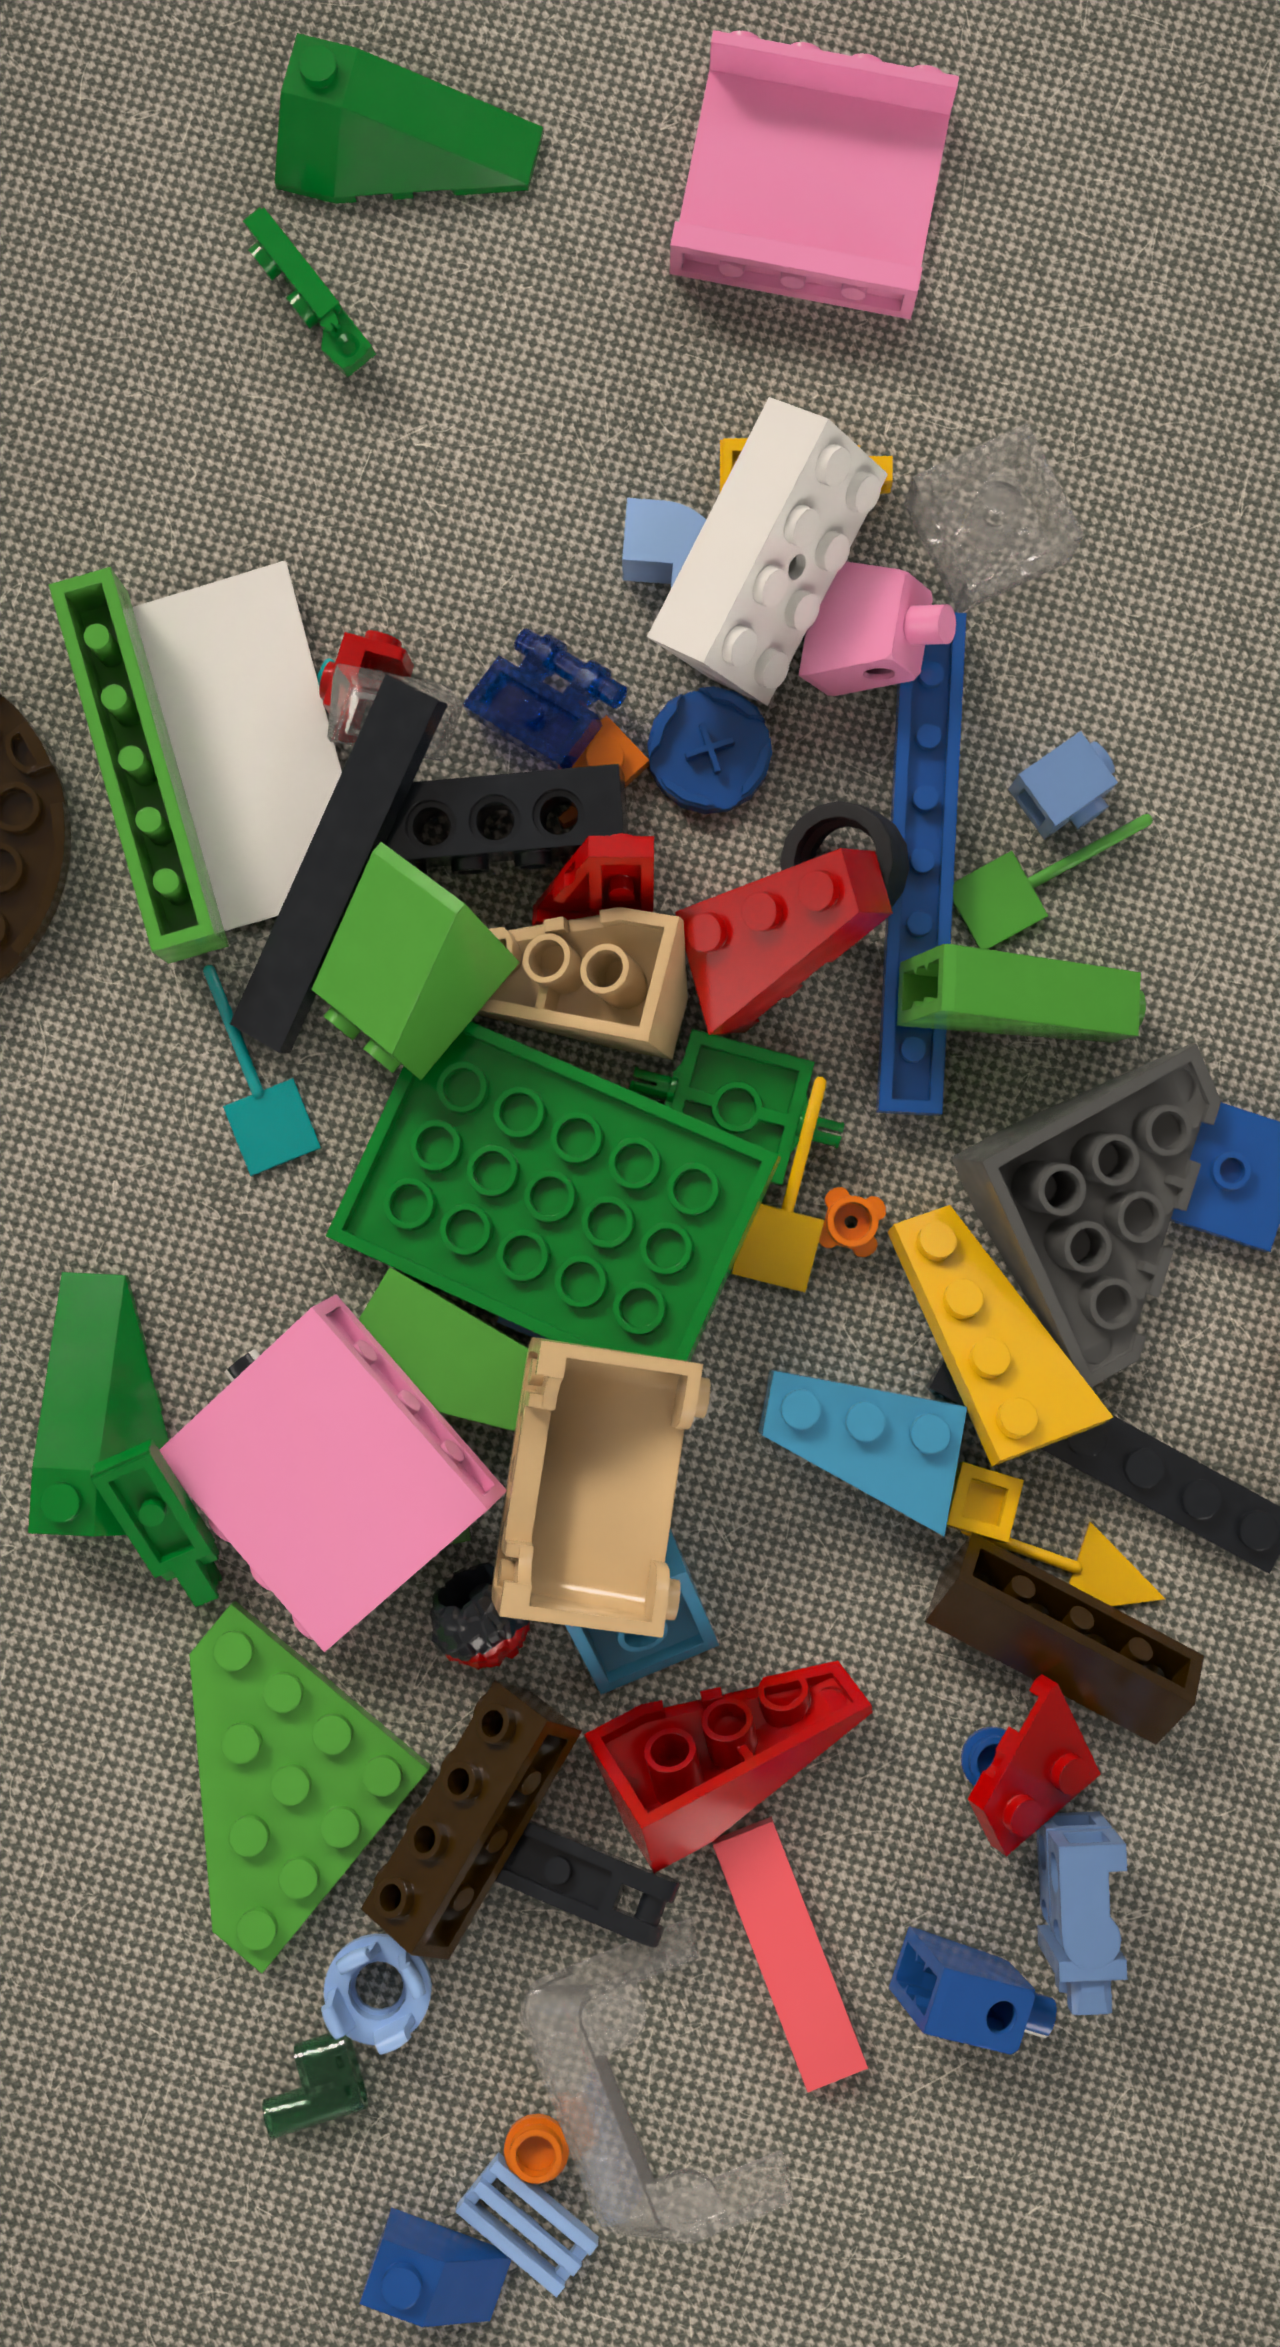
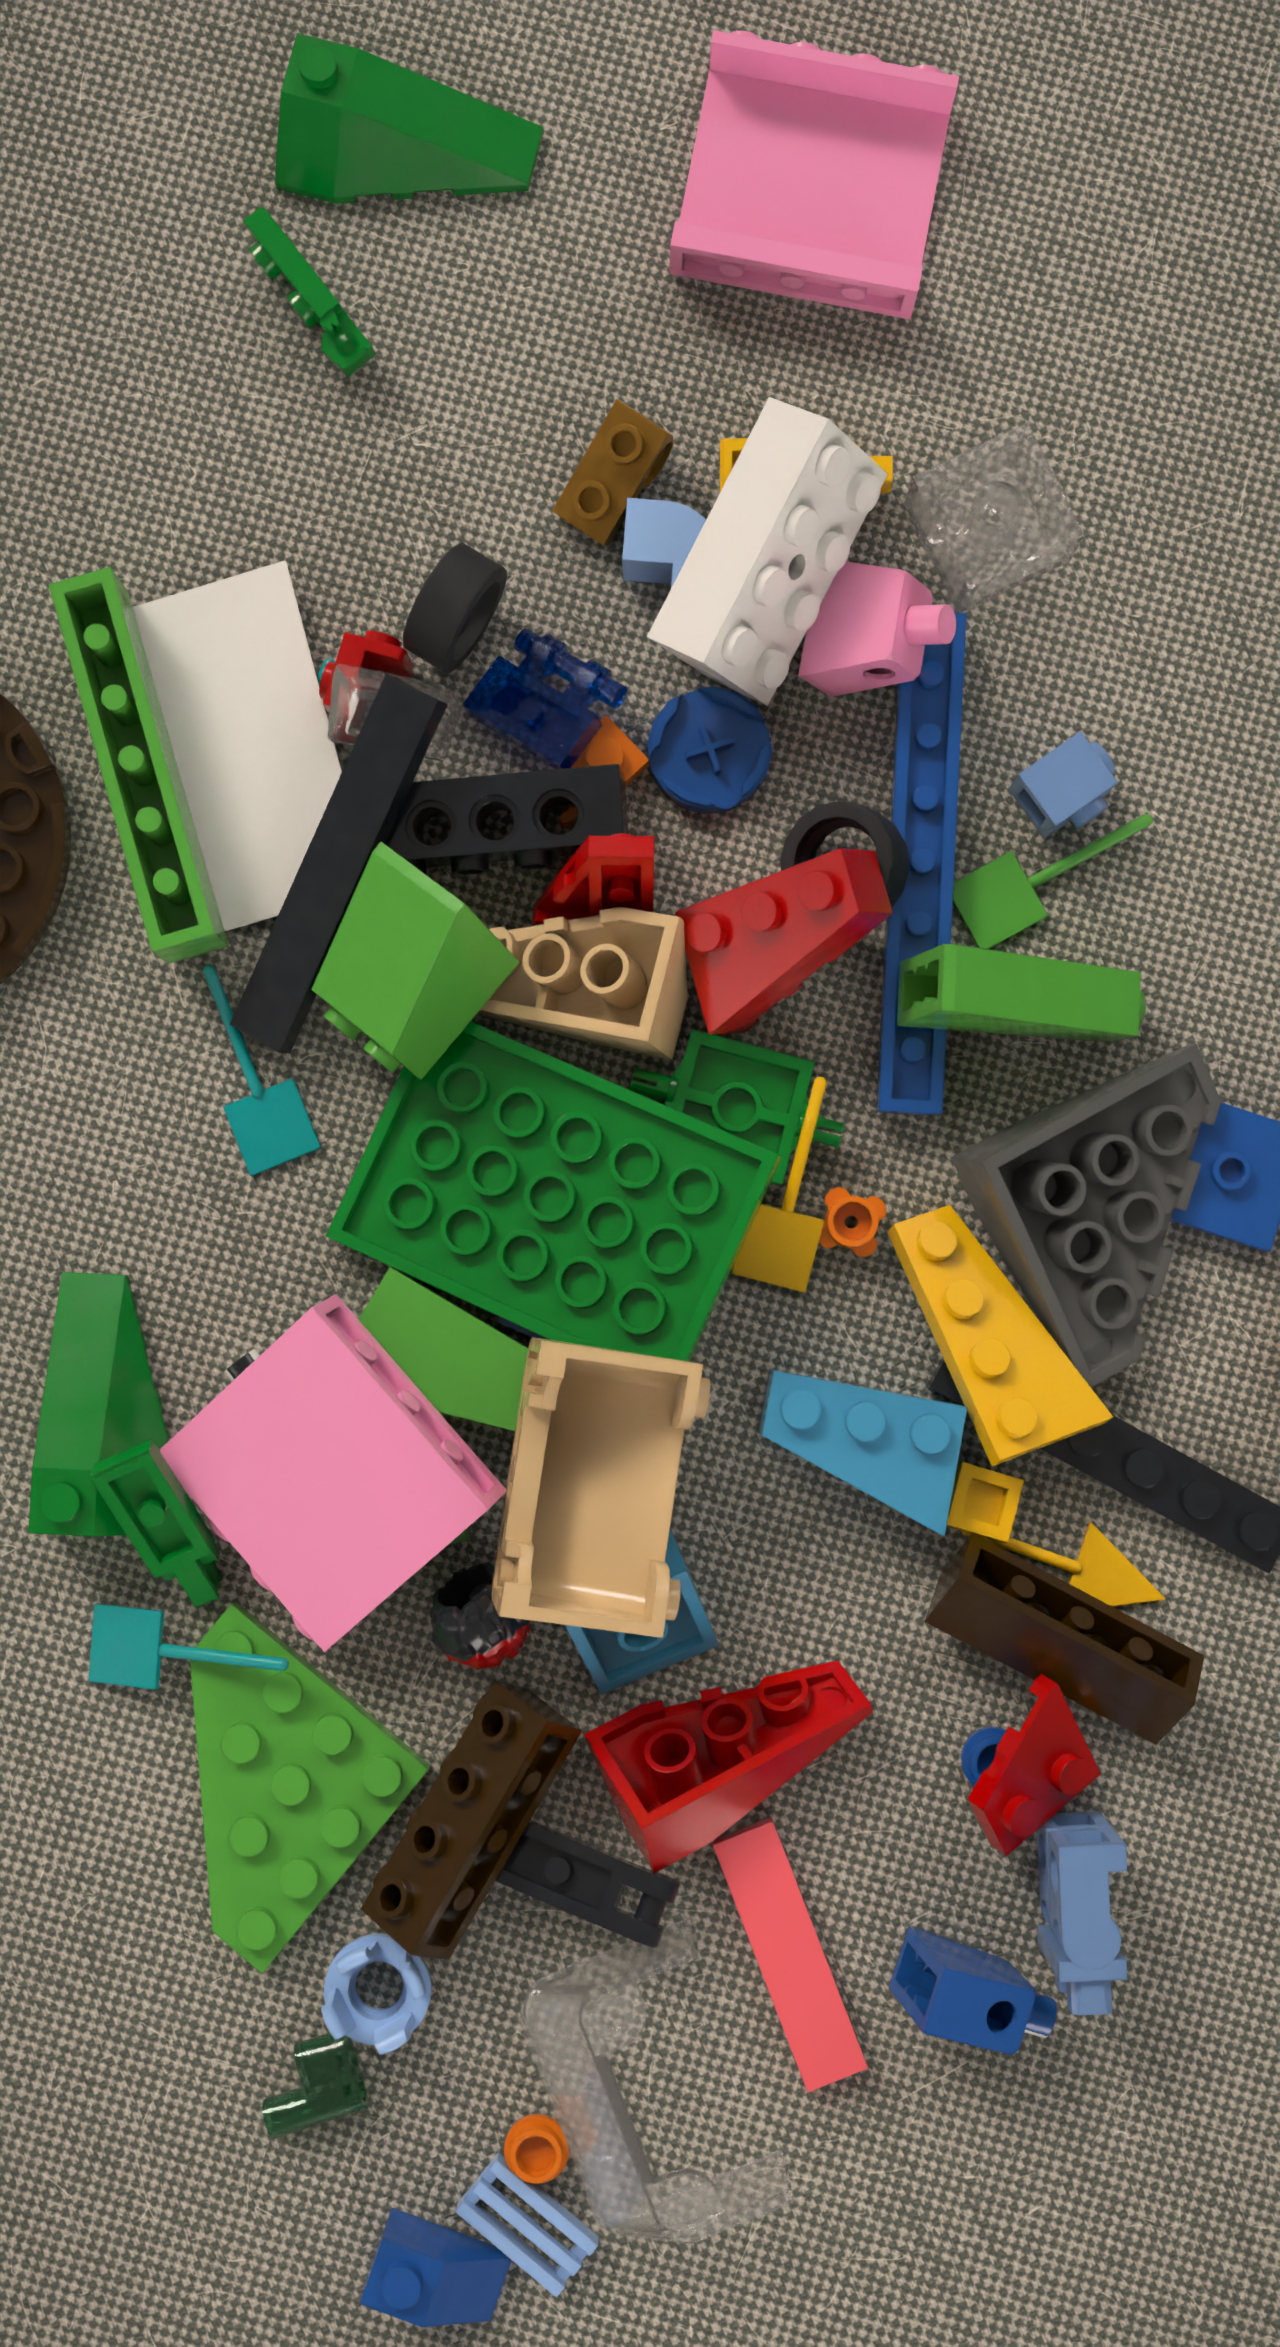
none -> teal piece [88,1603,289,1690]
none -> black tyre [403,542,507,673]
none -> pearl gold plate [552,399,674,546]

